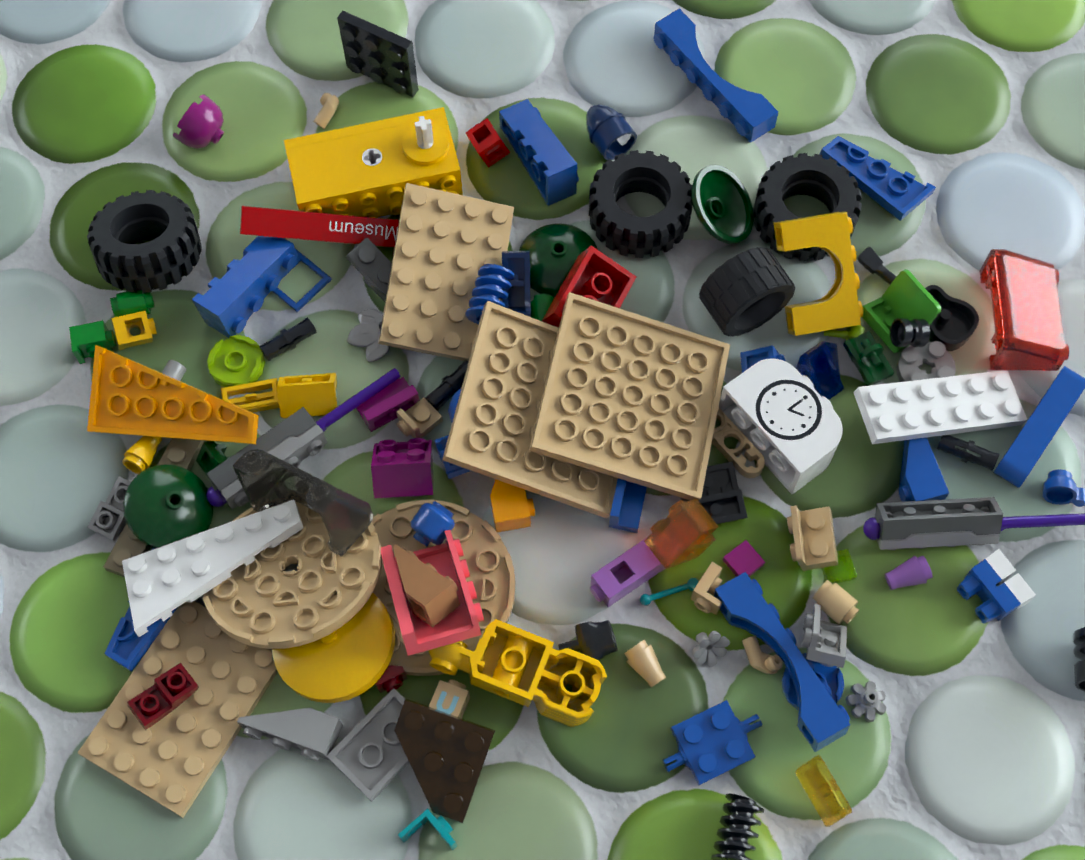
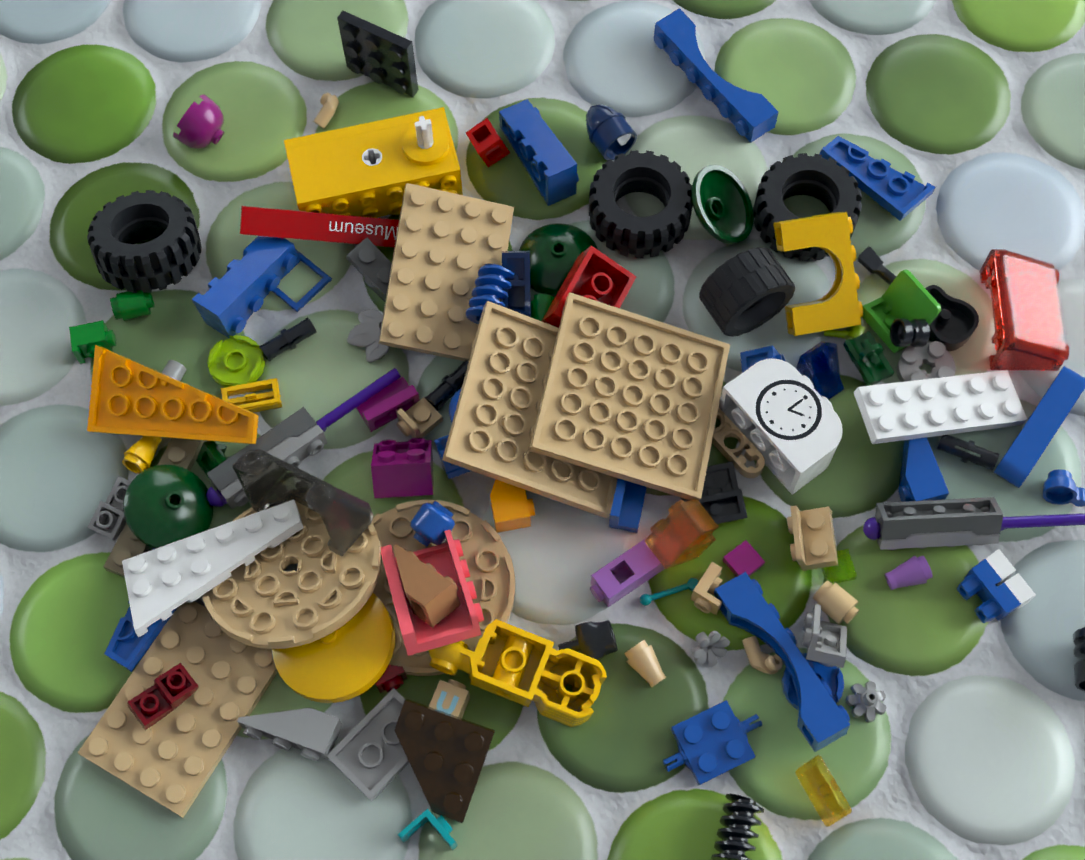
yellow brick [112,311,157,351] -> none
yellow panel [277,373,338,418] -> none

